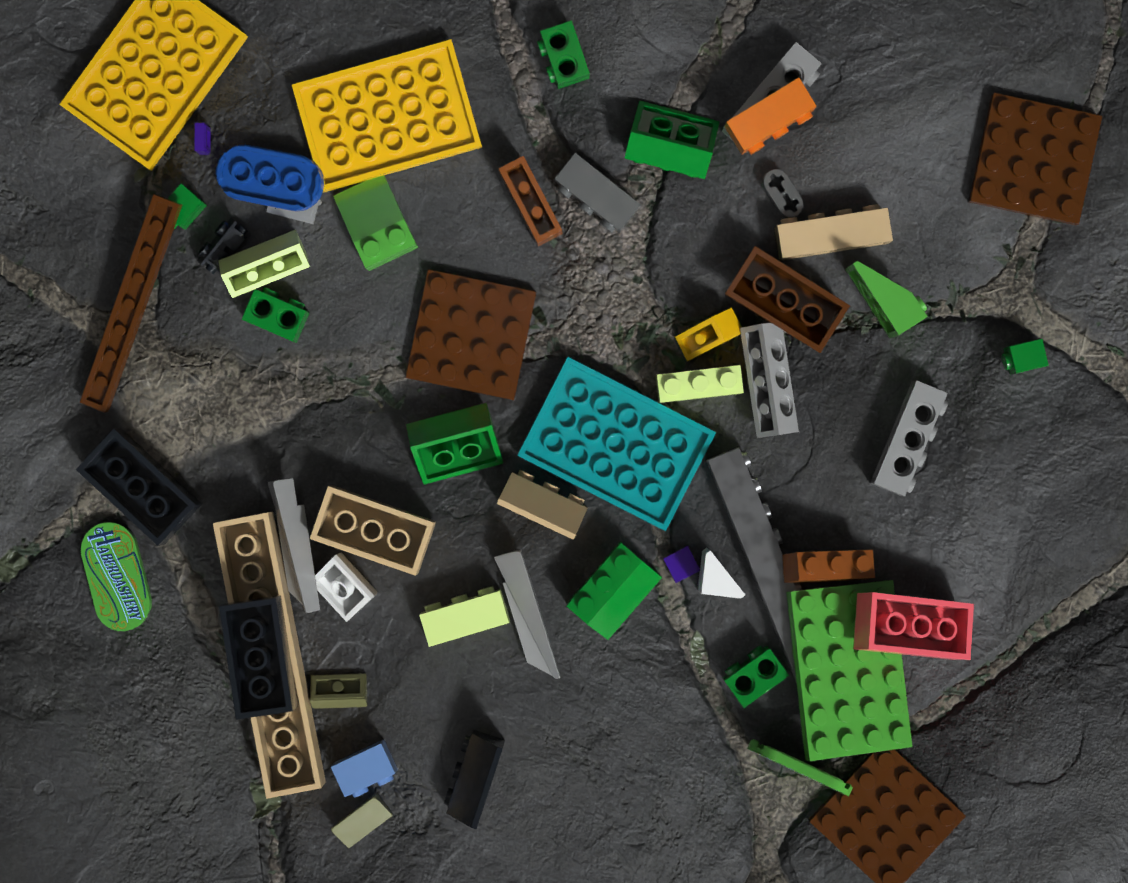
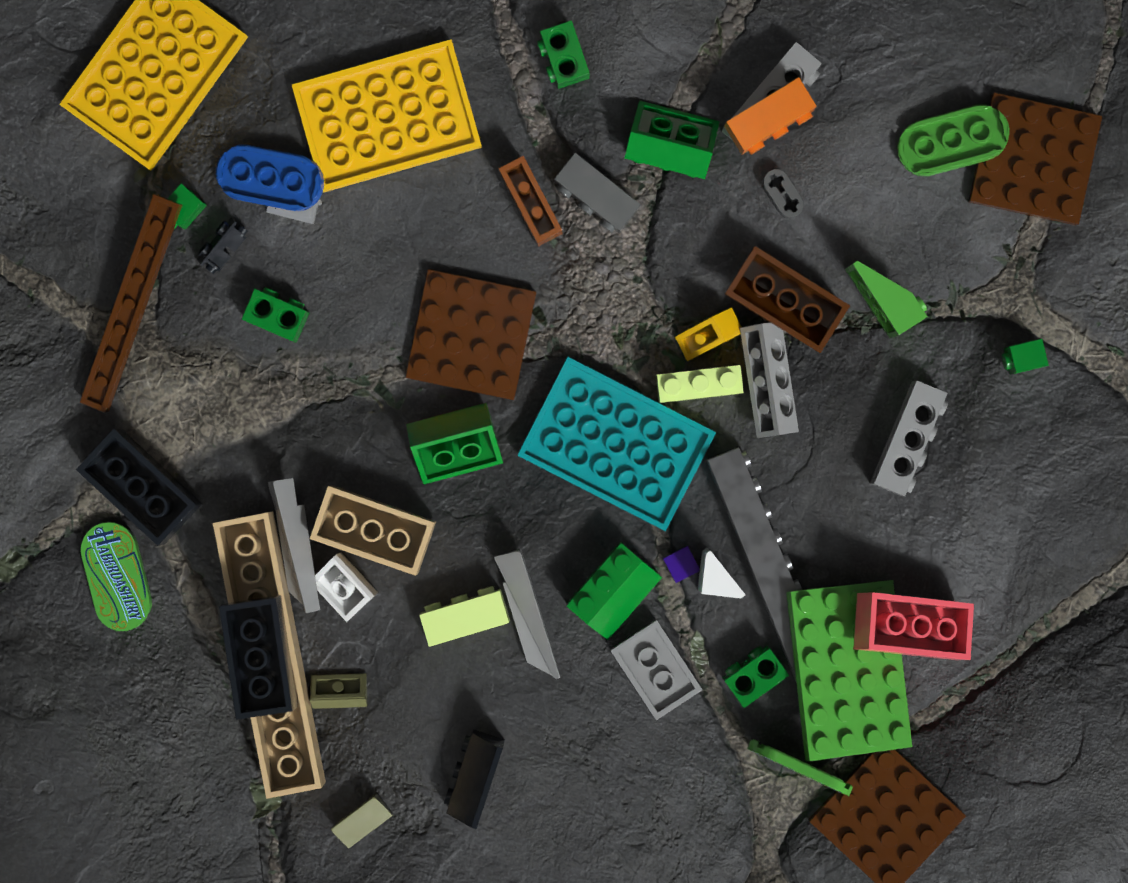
dark purple tile [194,123,211,155] -> none
yellowish green brick [219,230,310,298] -> none
medium blue brick [331,739,398,798] -> none
bright green slope [333,175,419,271] -> none
tan slope [497,470,588,540] -> none
tan brick [774,204,893,261] -> none
dark orange brick [782,550,875,583] -> none
none -> light grey plate [610,619,702,720]
none -> bright green tile [897,104,1009,176]

